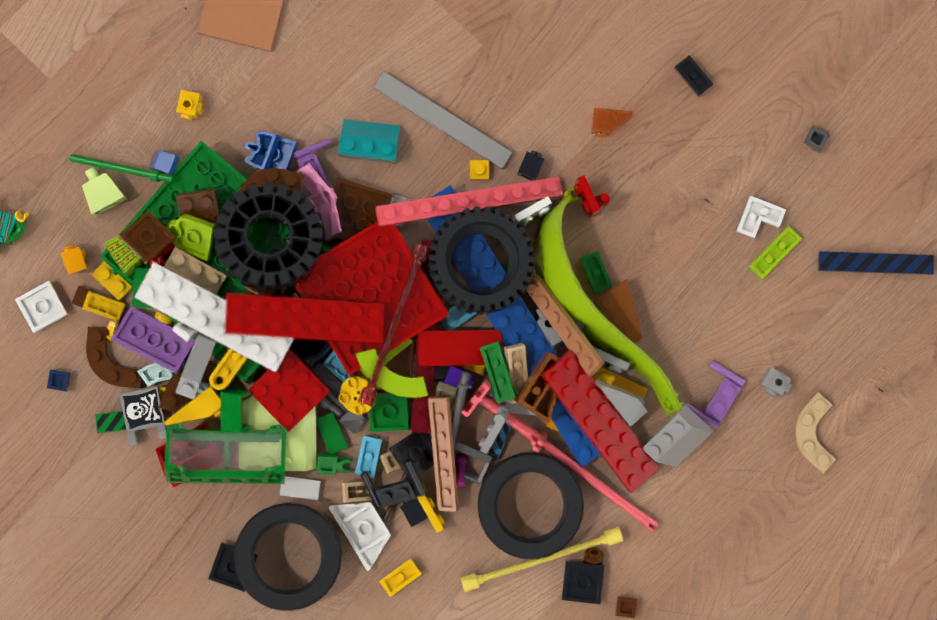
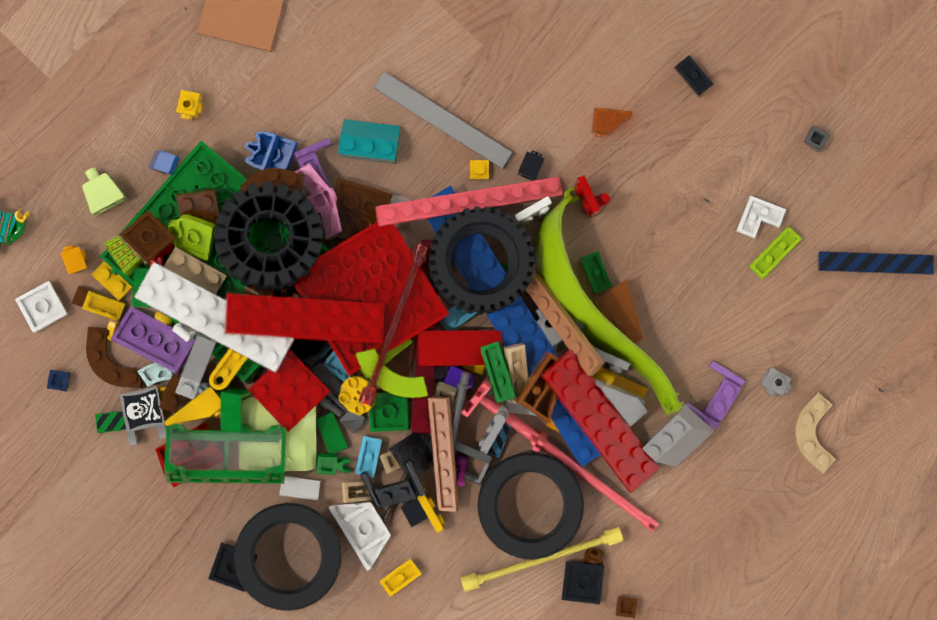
green bar [70,154,175,183] -> none

